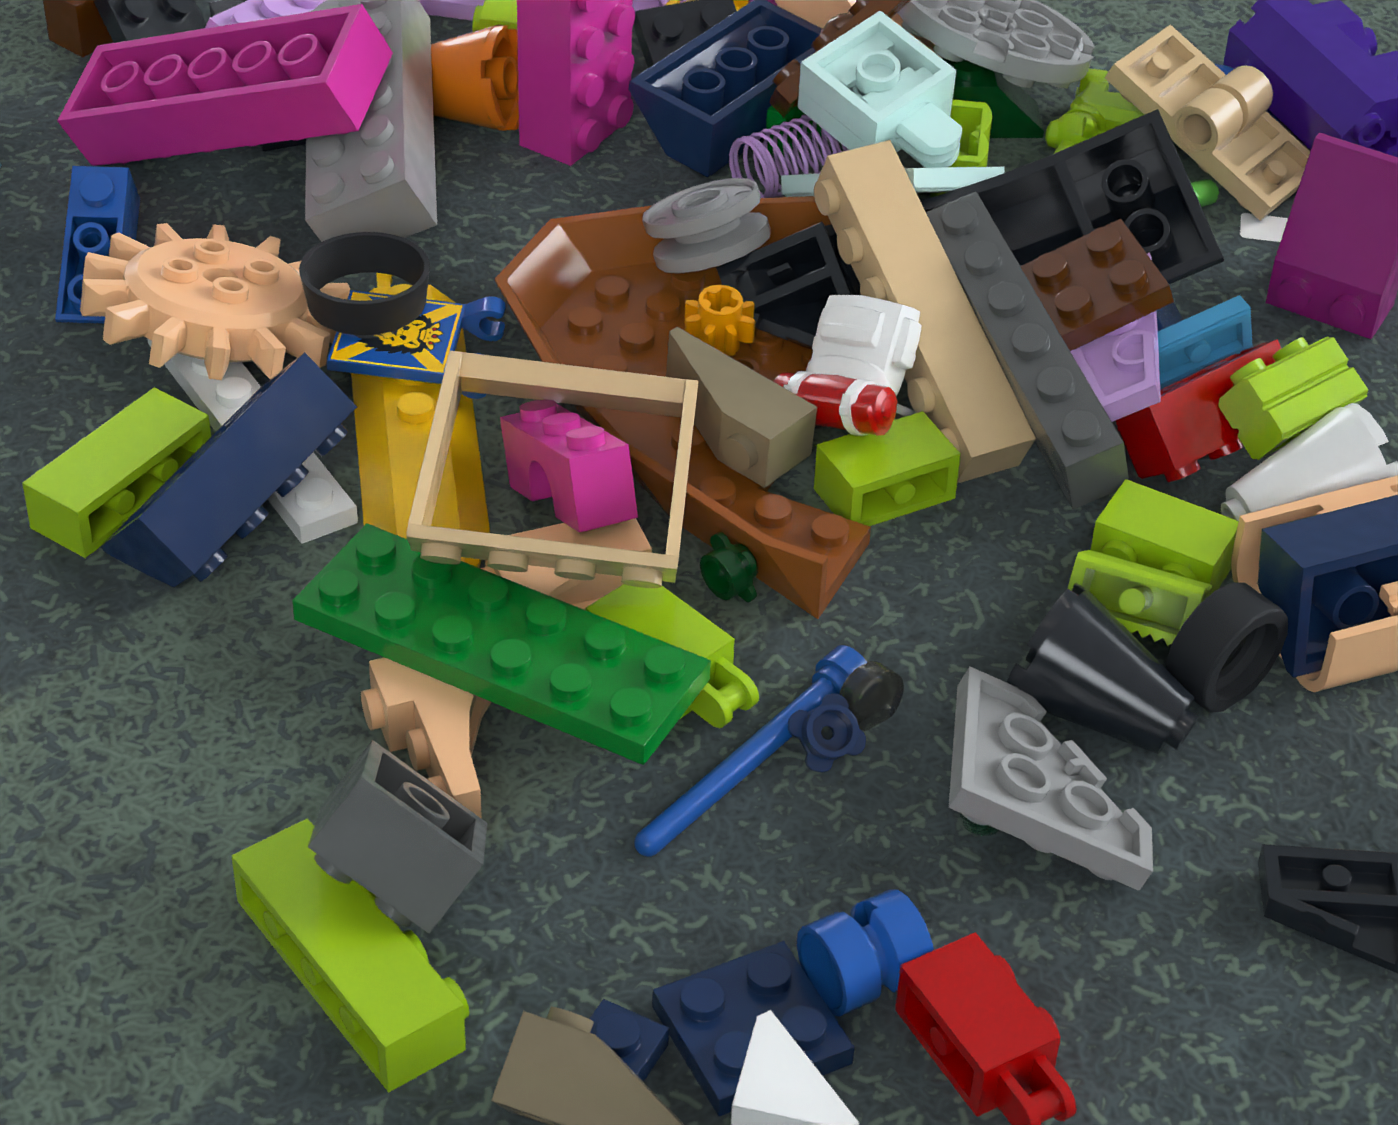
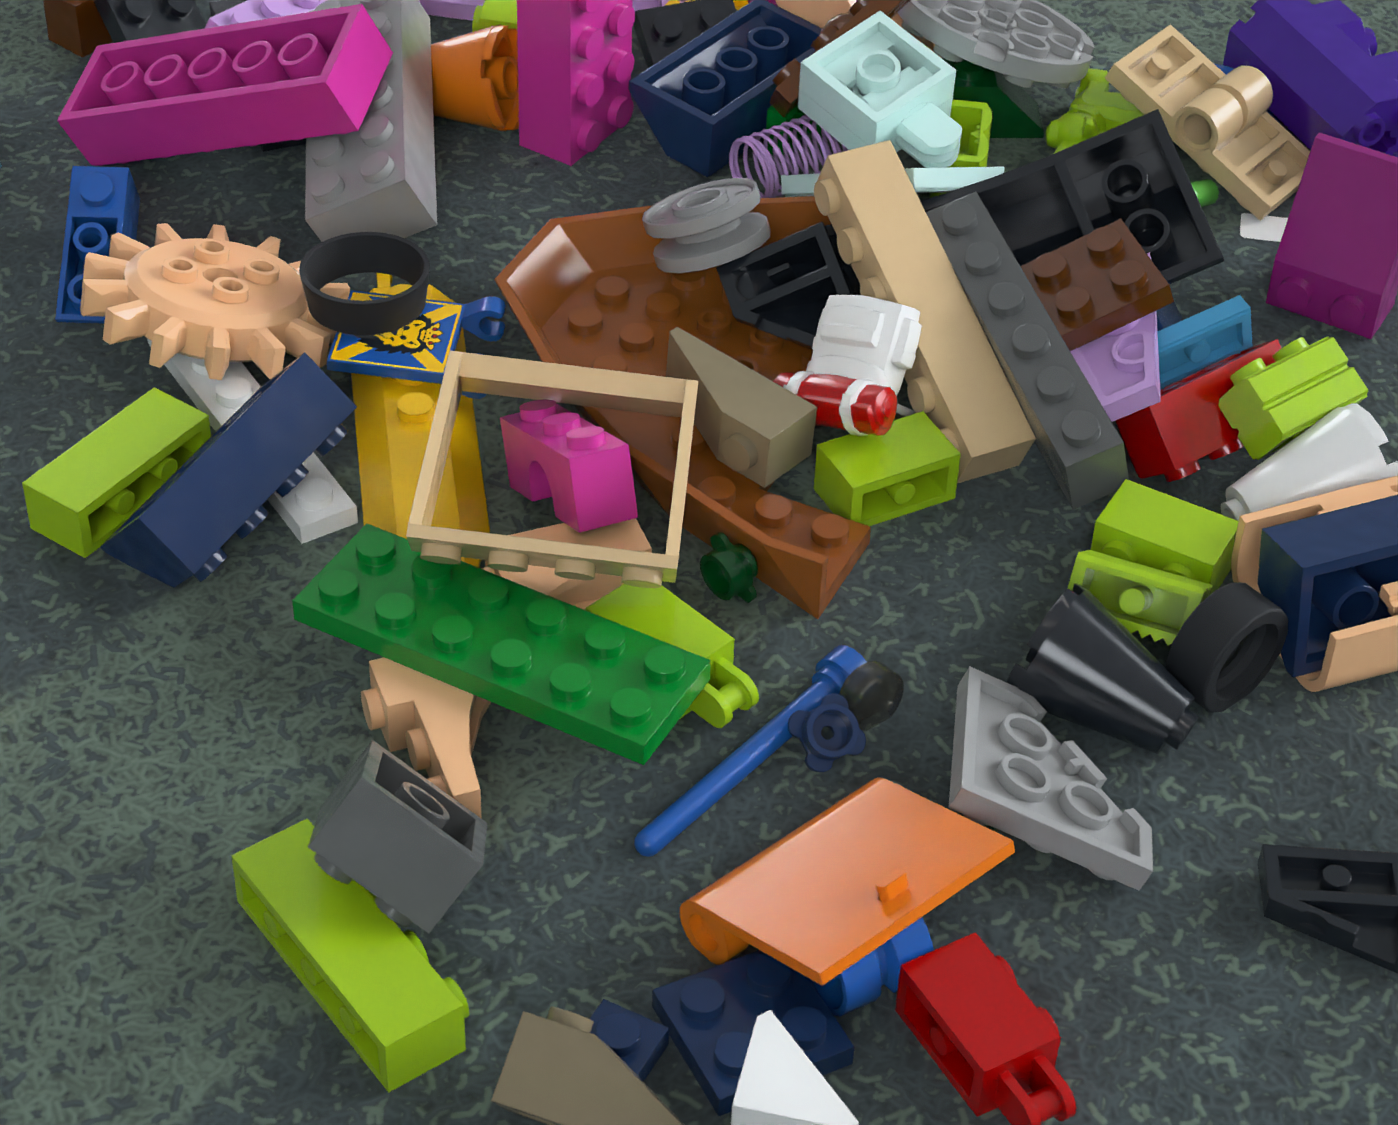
light orange gear [684,285,755,356] -> none
none -> orange door [679,777,1015,986]

